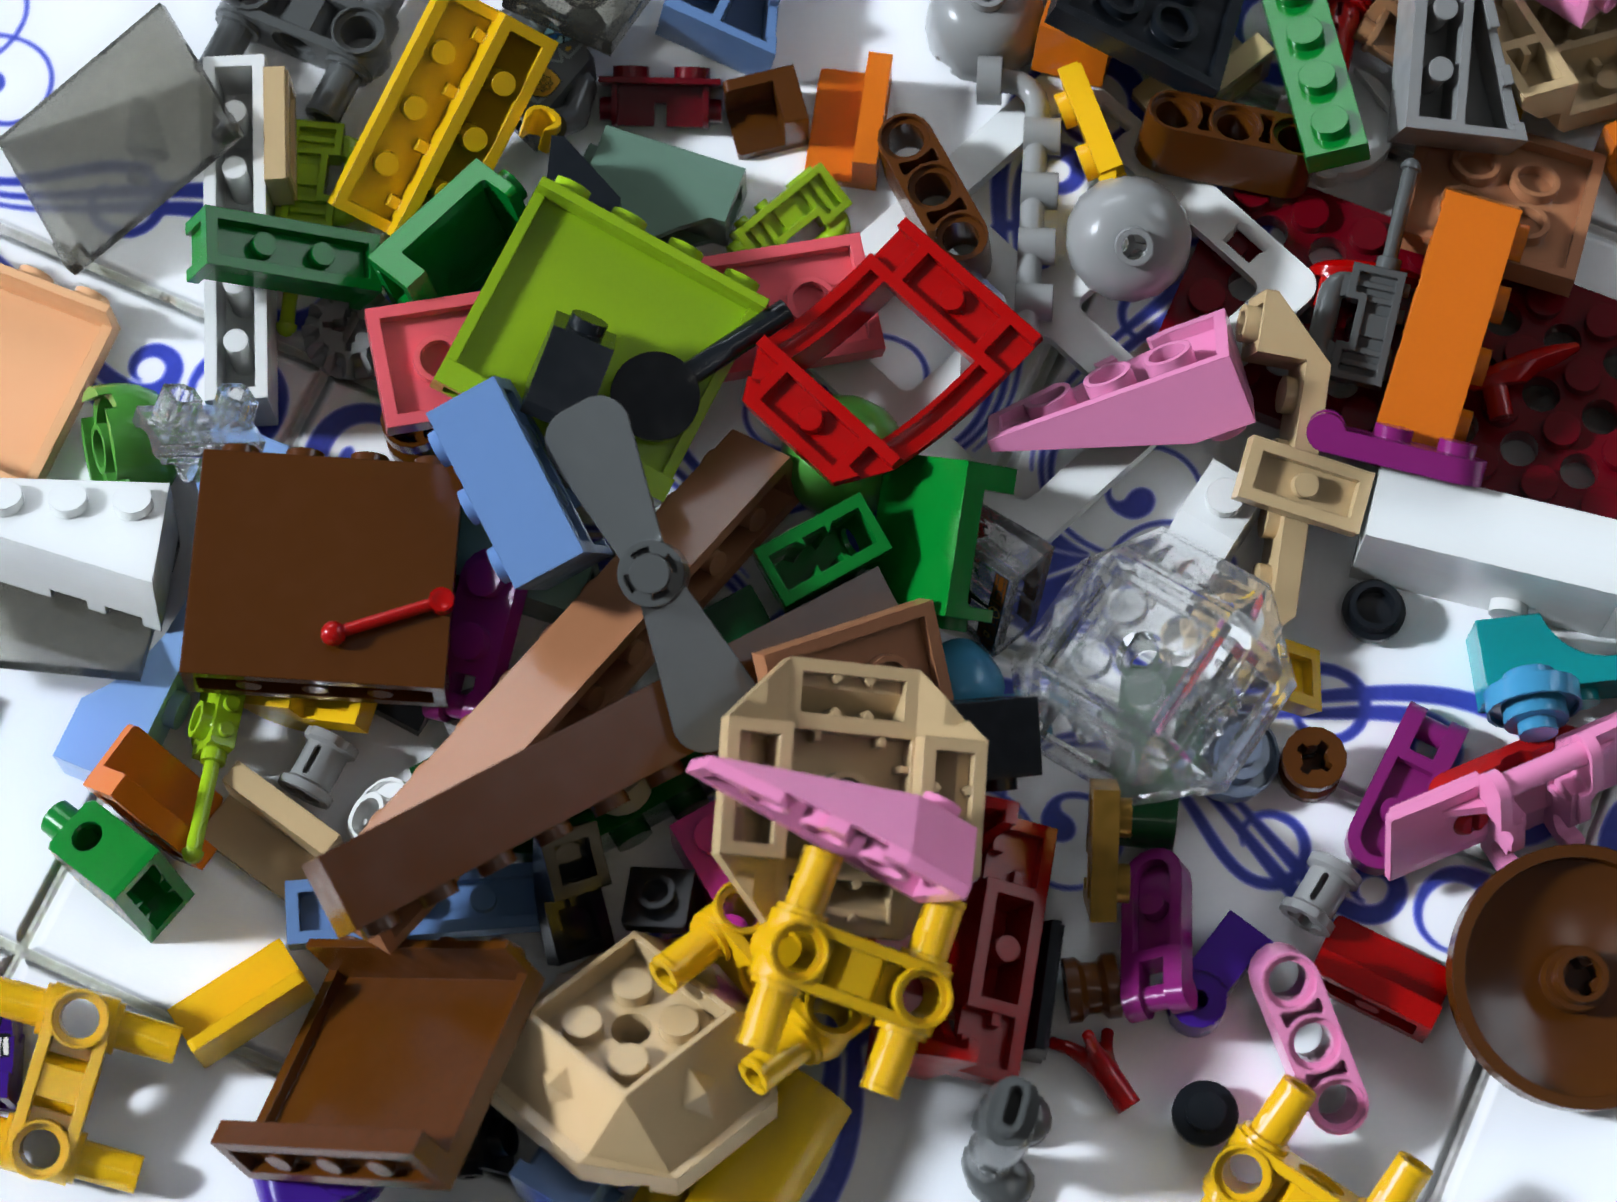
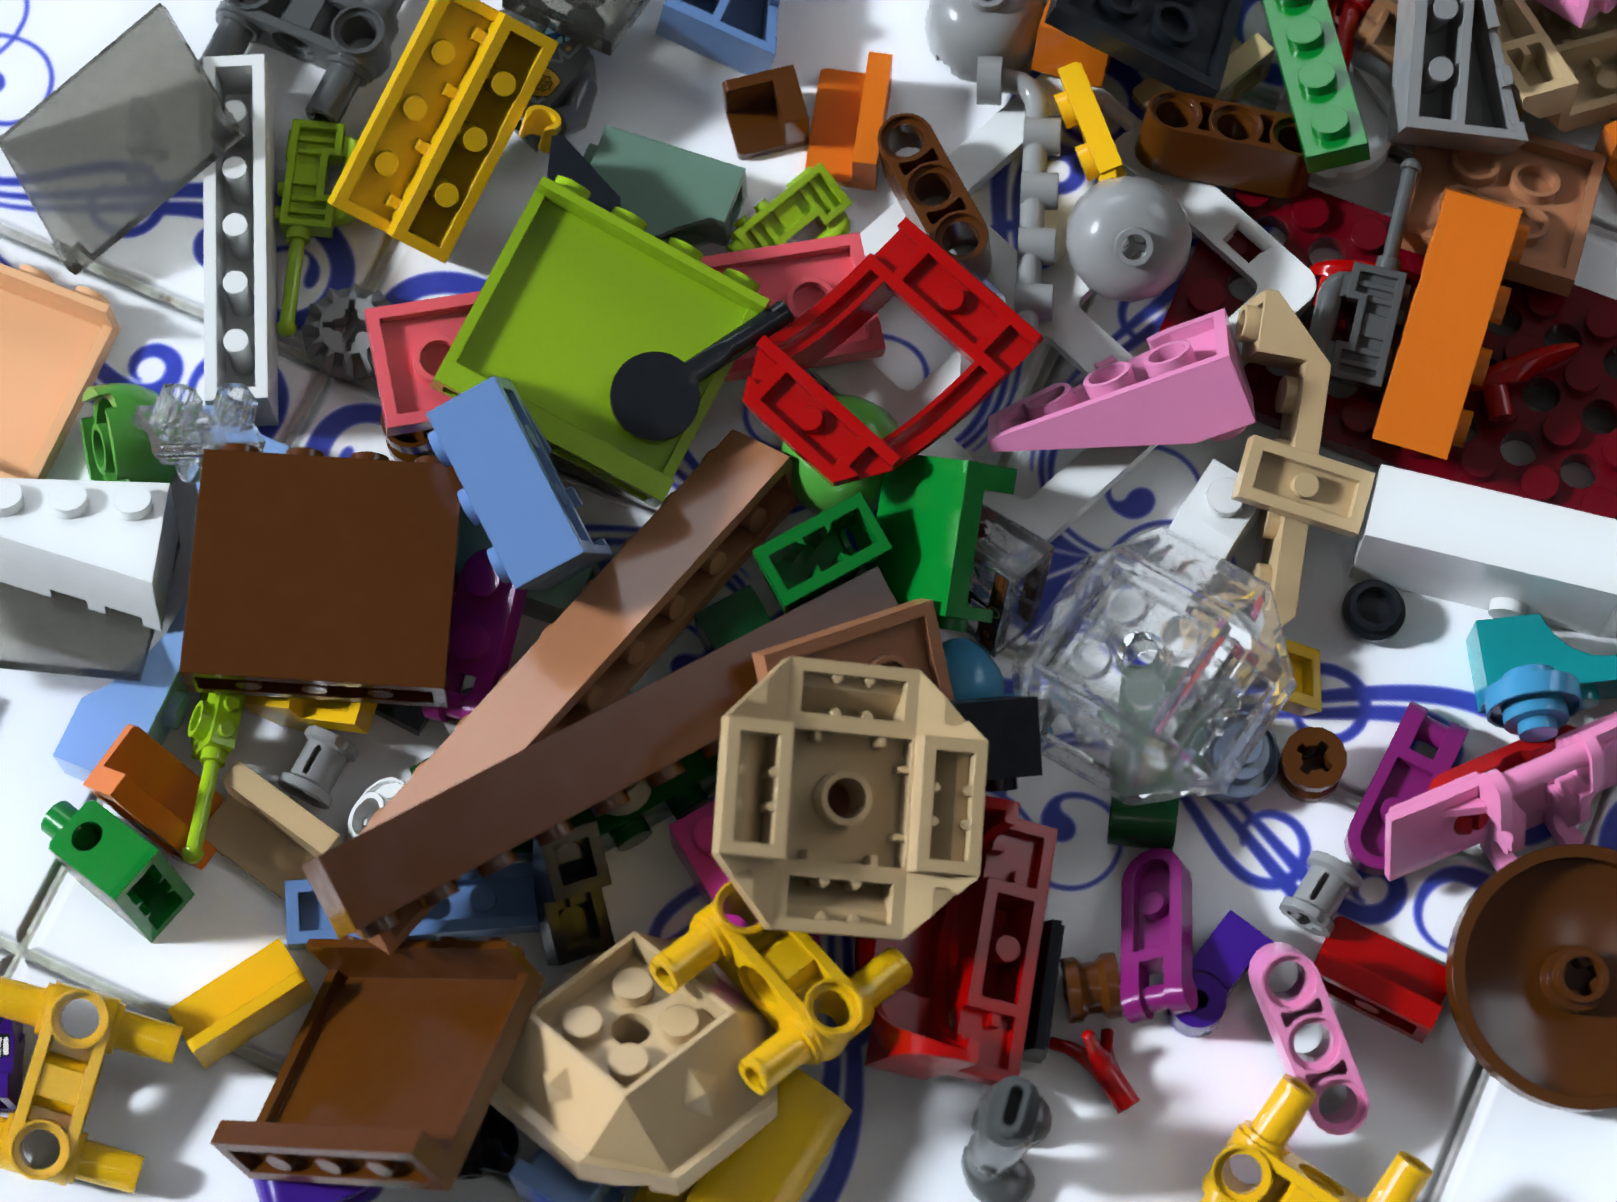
green container [185,204,382,310] -> none
tan tile [263,66,297,206] -> none
red hinge [320,587,455,646] -> none
green panel [367,158,528,304] -> none
black slope [520,310,616,423] -> none
dark grey piece [545,395,756,753] -> none
dark red hinge [598,65,723,129] -> none
black bracket [621,866,707,934] -> none
bright pink wedge [685,755,978,904] -> none
yellow piece [735,844,967,1100] -> none
pearl gold wing [1083,778,1132,923] -> none
black plate [1171,1080,1239,1148] -> none
magenta plate [1306,409,1487,488] -> none

